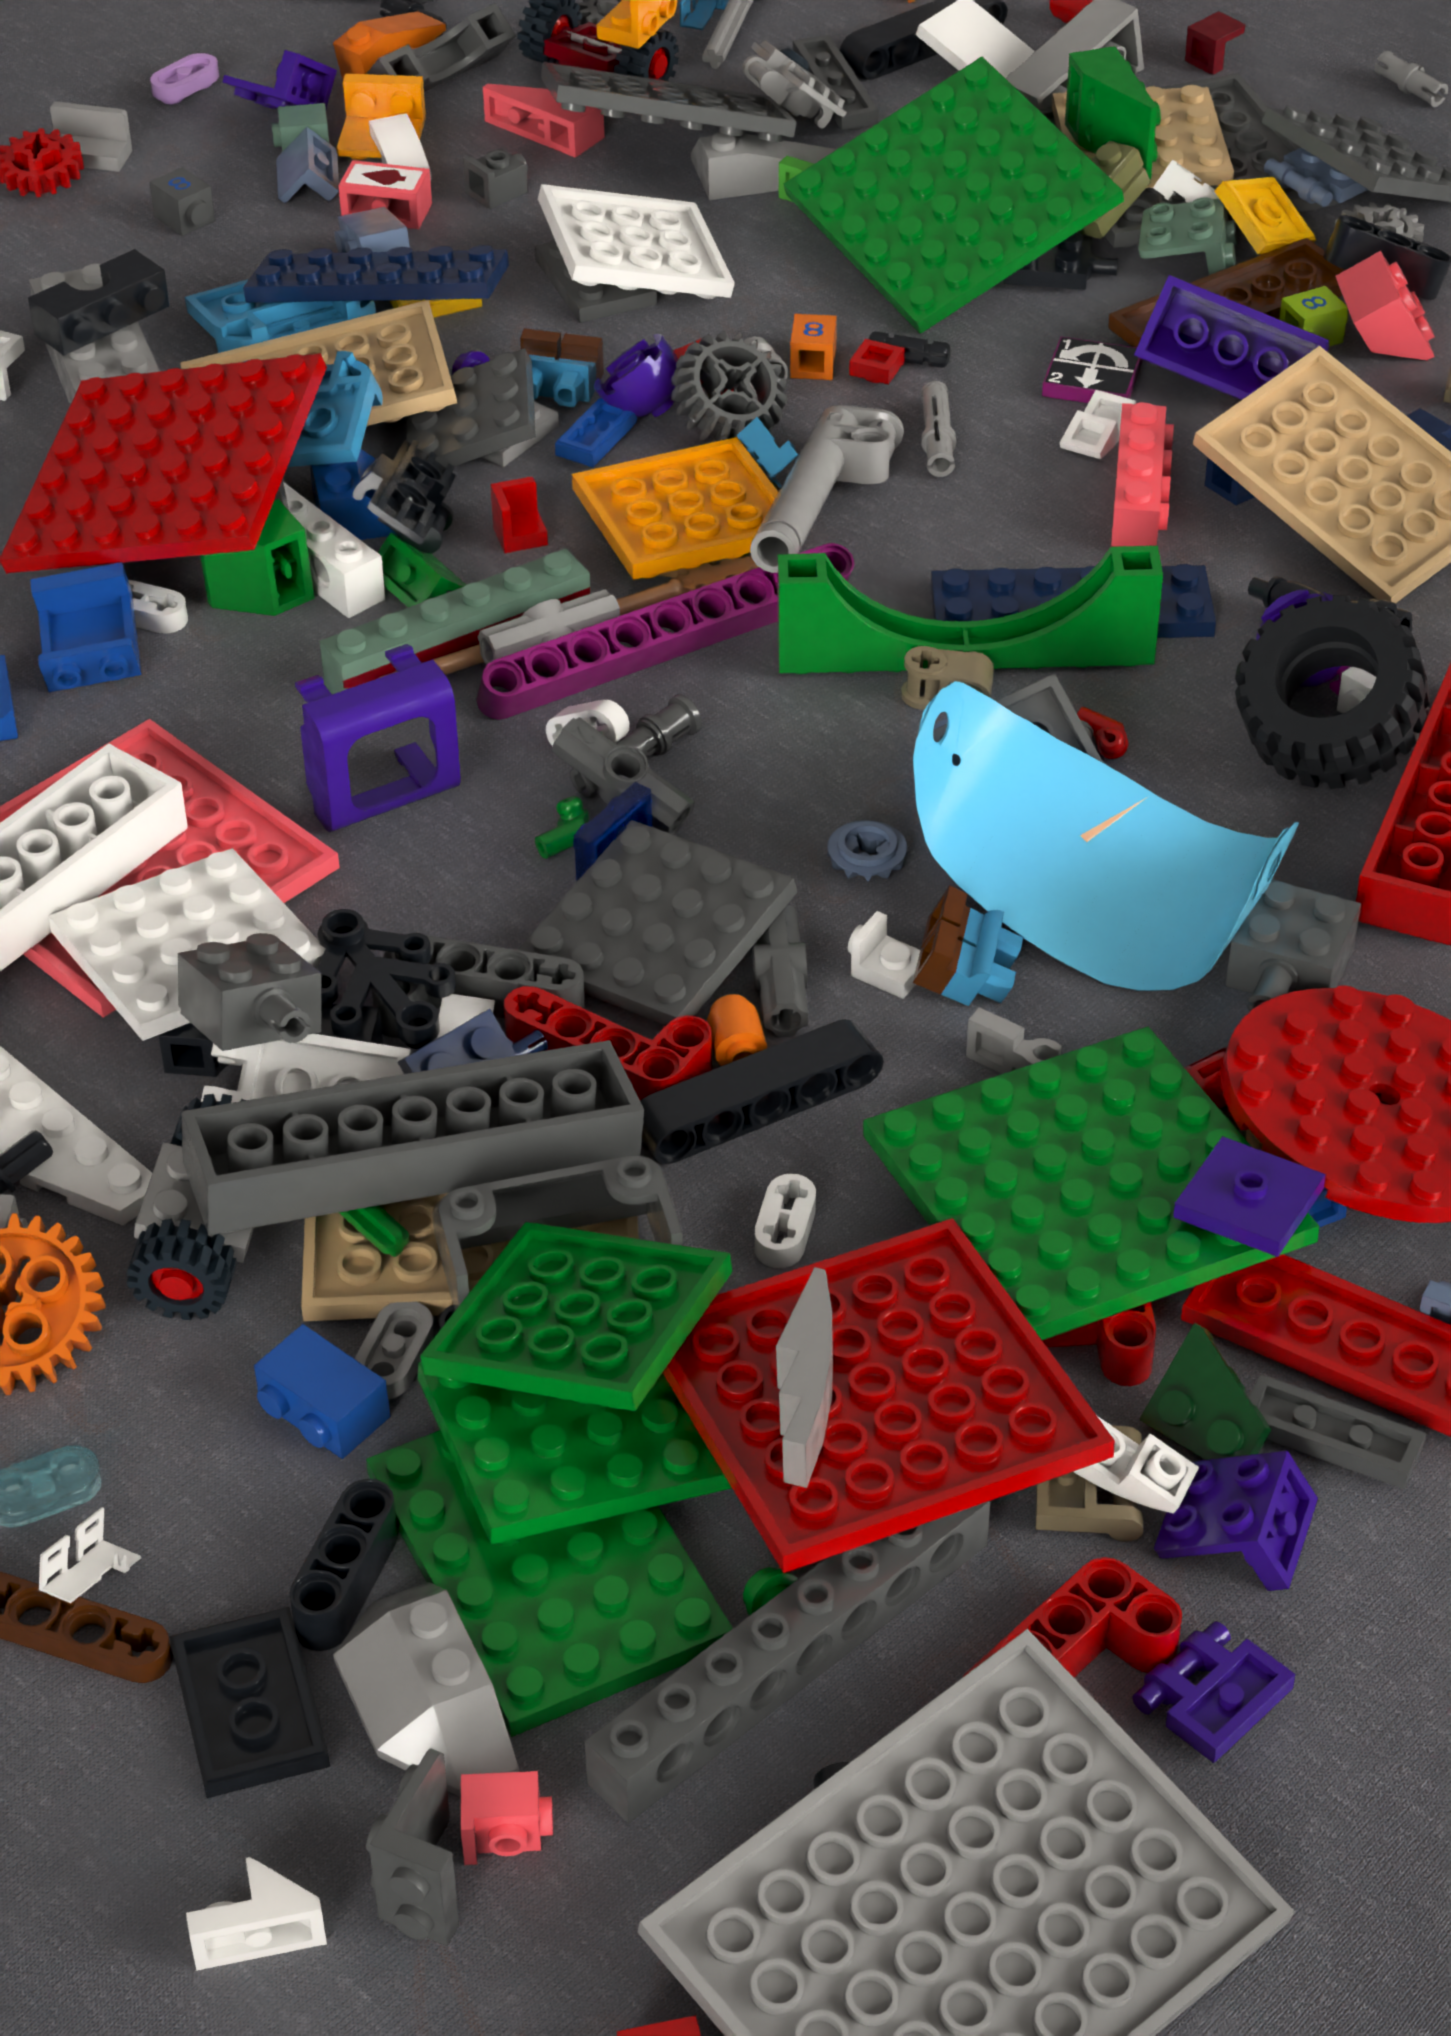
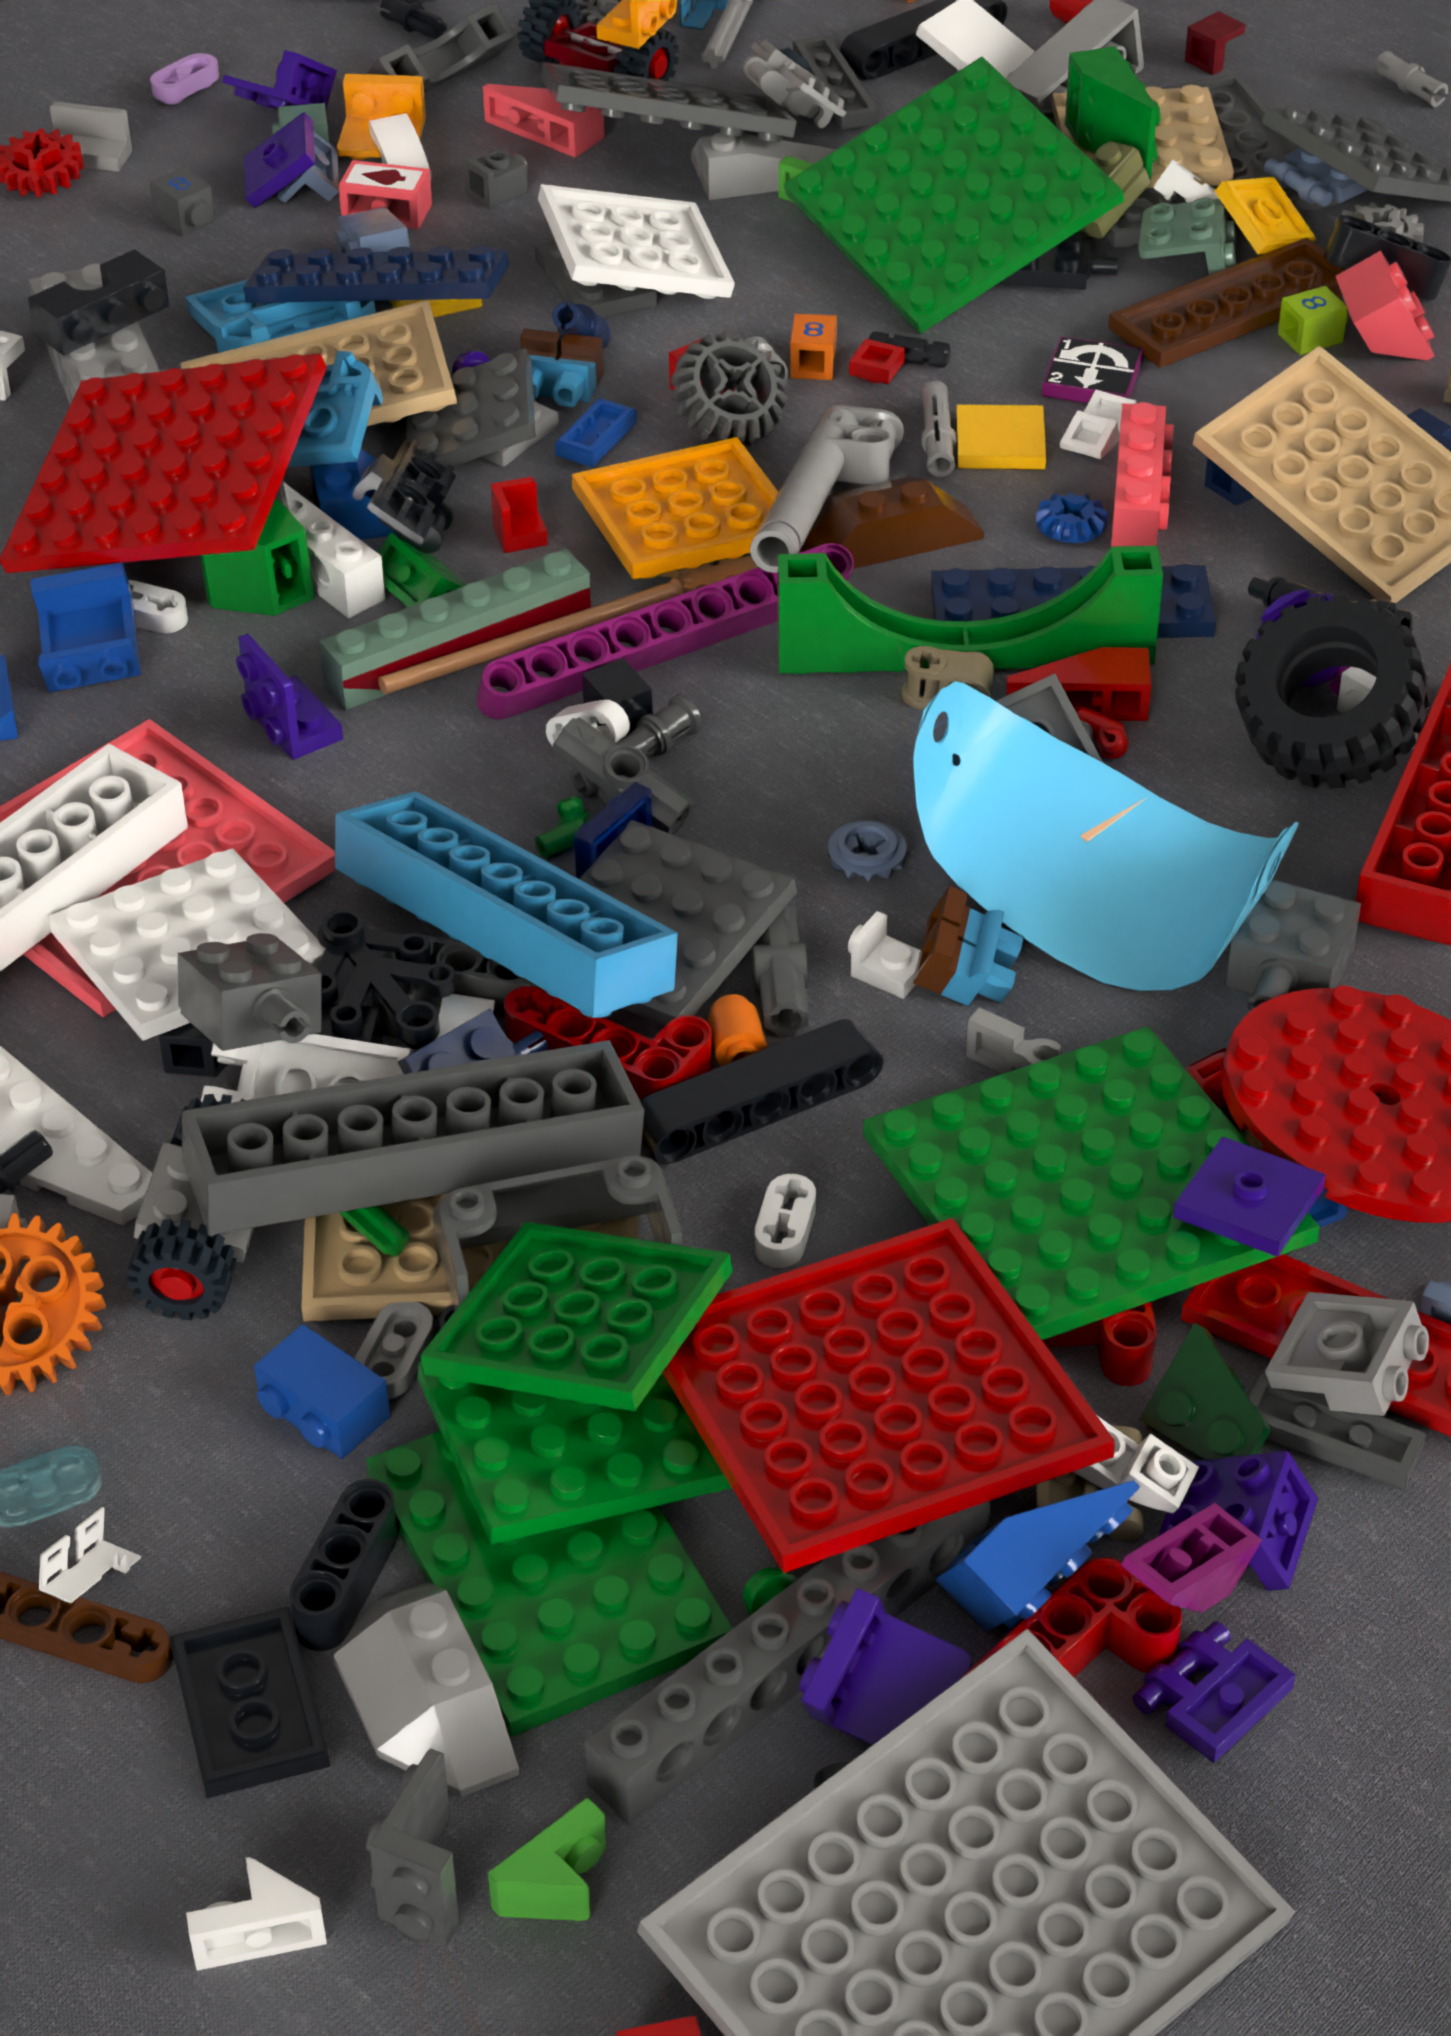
dark purple piece [295,644,461,832] -> none
orange slope [333,11,446,80] -> none
coral brick [460,1771,553,1865] -> none
light grey piece [478,589,620,666] -> none
dark purple cylinder [593,334,678,418] -> none
dark azure piece [736,417,798,489] -> none
light grey slope [776,1267,833,1488] -> none
dark purple slope [1134,275,1329,400] -> none
none -> dark purple bracket [236,633,343,760]
none -> dark purple plate [244,112,315,208]
none -> dark azure brick [335,791,678,1018]
none -> bright green slope [488,1797,606,1921]
none -> dark blue arm [552,302,611,349]
none -> black brick [582,658,653,736]
none -> dark purple bracket [799,1588,972,1746]
none -> reddish brown wedge [800,476,984,569]
none -> blue slope [935,1481,1140,1632]
none -> yellow tile [956,404,1046,470]
none -> red slope [1006,647,1151,721]
none -> blue gear [1036,491,1108,543]
none -> magenta slope [1121,1503,1262,1613]
none -> light grey plate [1265,1292,1429,1416]

